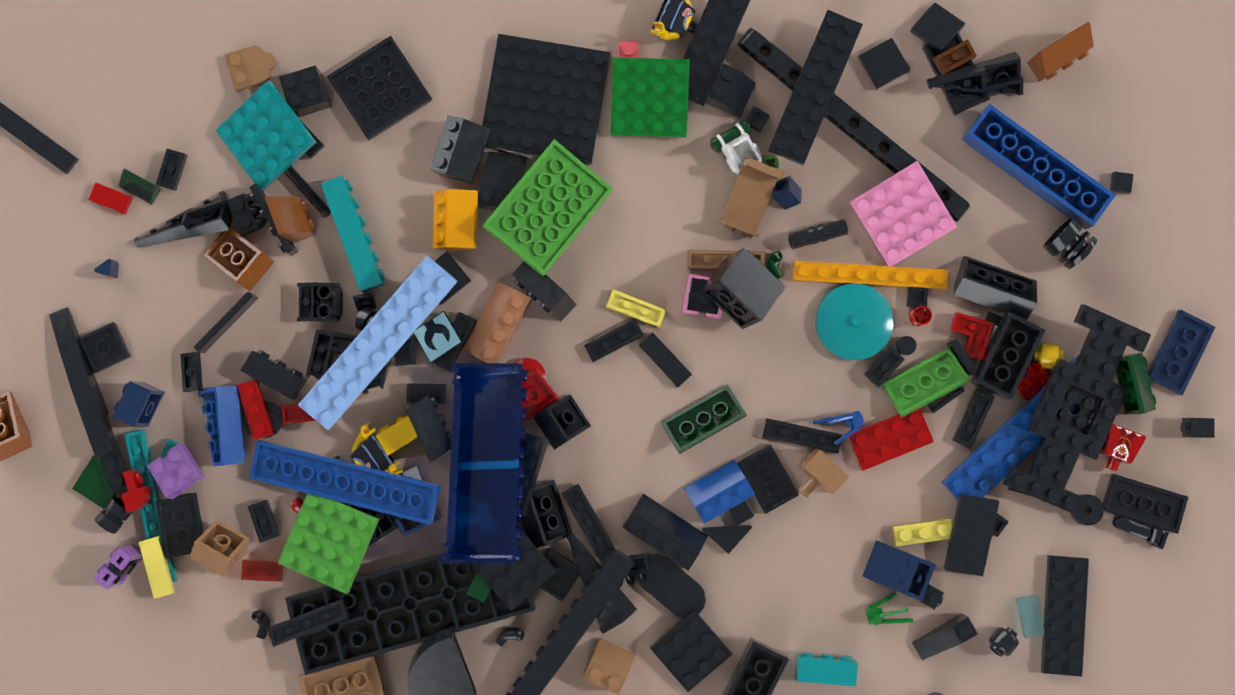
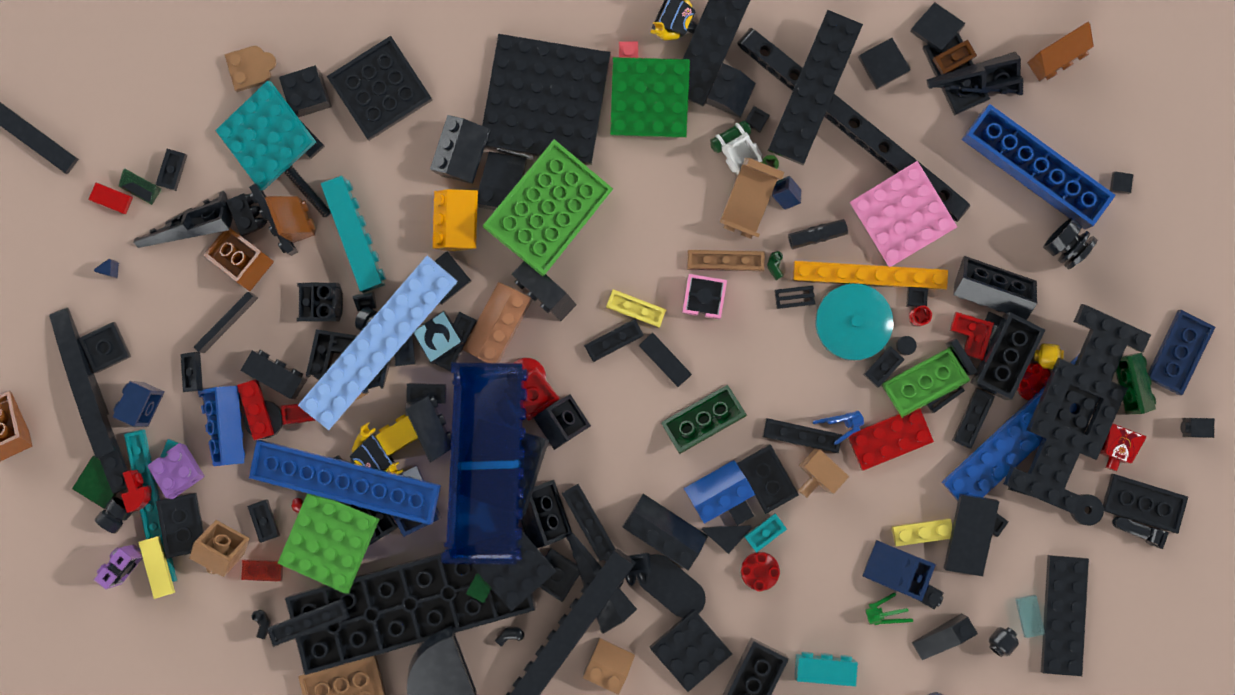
black container [701,248,786,329] -> none
none -> red dish [741,552,780,592]
none -> teal plate [744,513,787,553]
none -> black tile [774,285,816,309]

